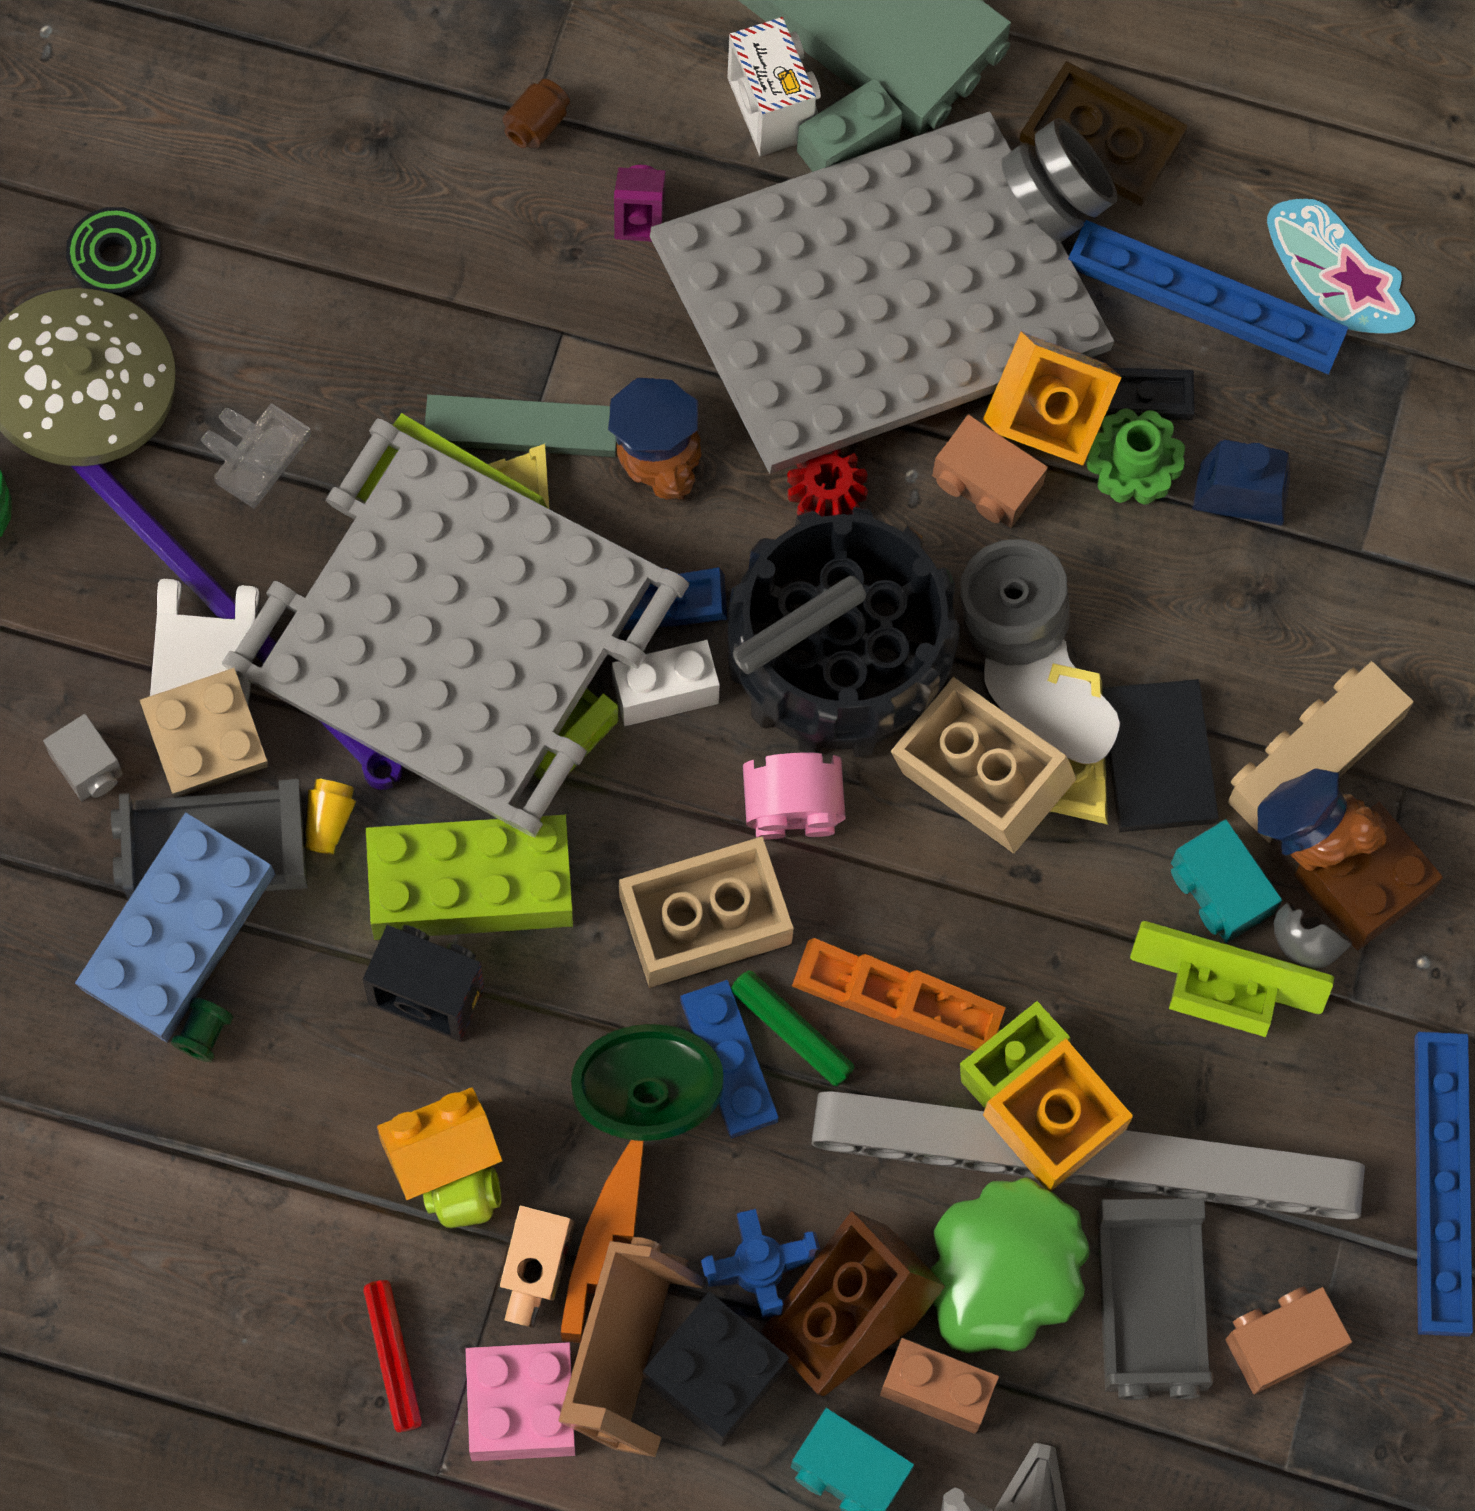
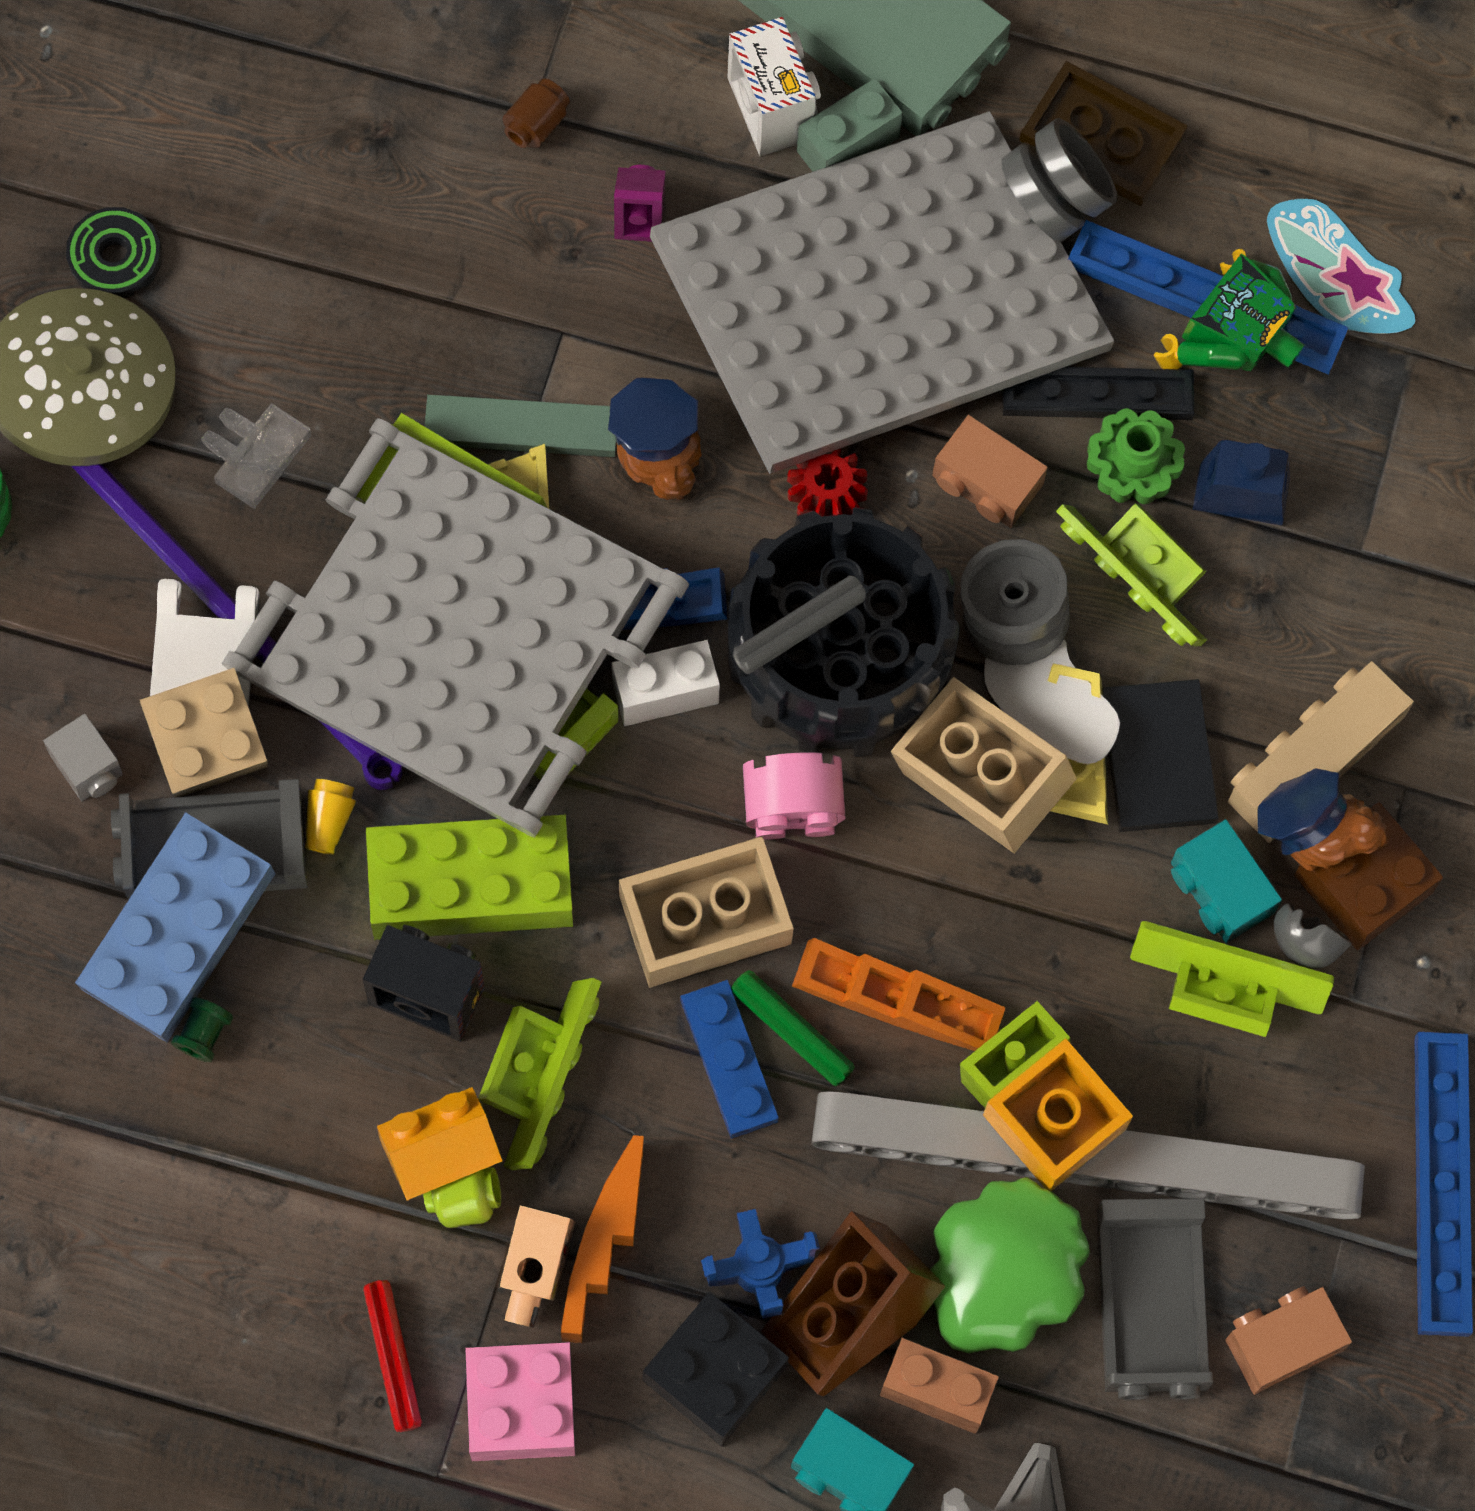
medium nougat panel [558,1237,706,1457] -> none
dark green dish [571,1024,724,1141] -> none
light orange brick [983,331,1122,465] -> none
none -> lime bracket [478,978,602,1170]
none -> lime bracket [1056,504,1208,647]
none -> green torso [1154,249,1305,371]

